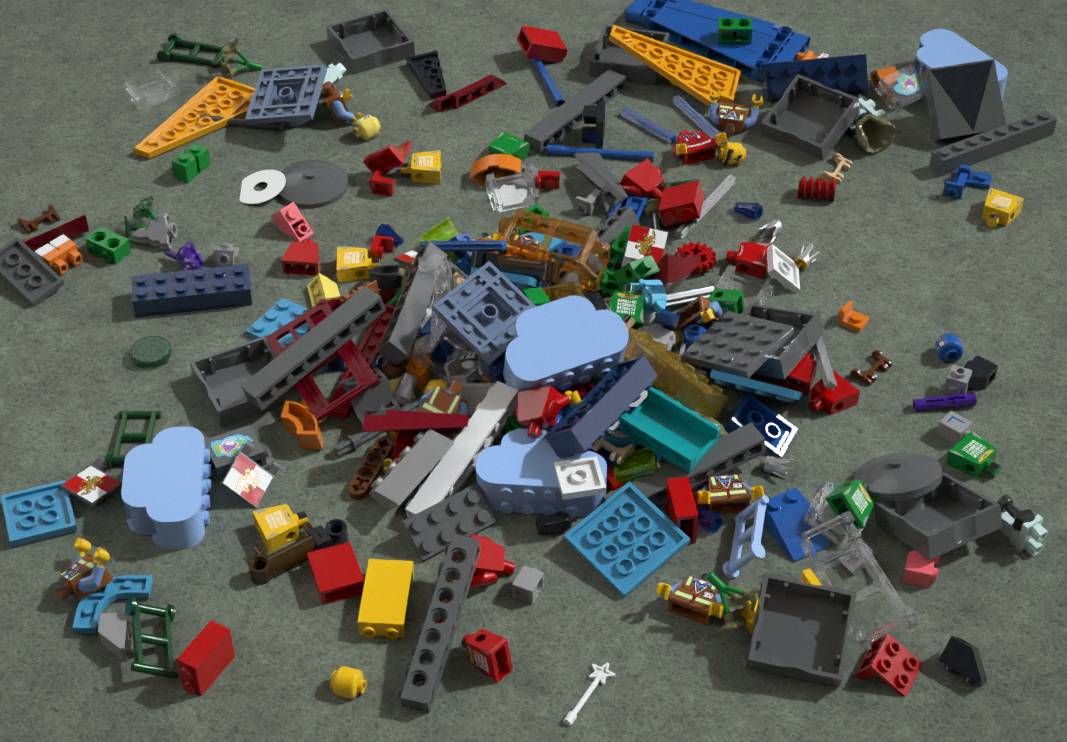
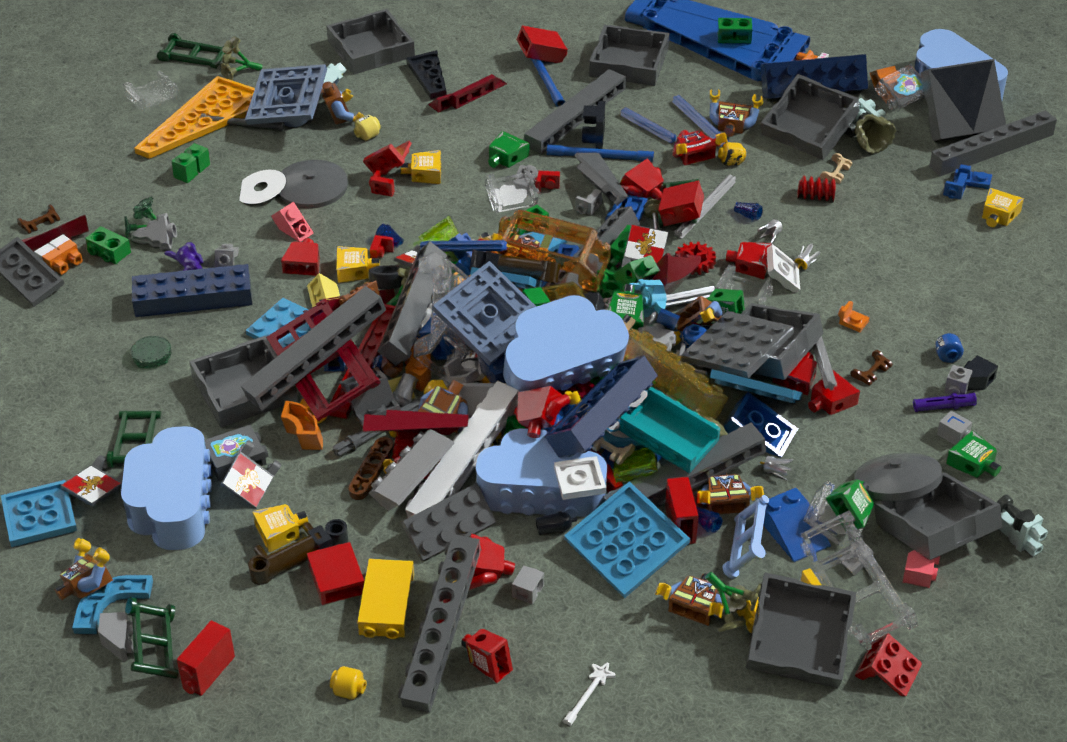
orange brick [470,154,521,186] -> none
light orange wing [608,25,741,107] -> none
black slope [938,636,987,686] -> none

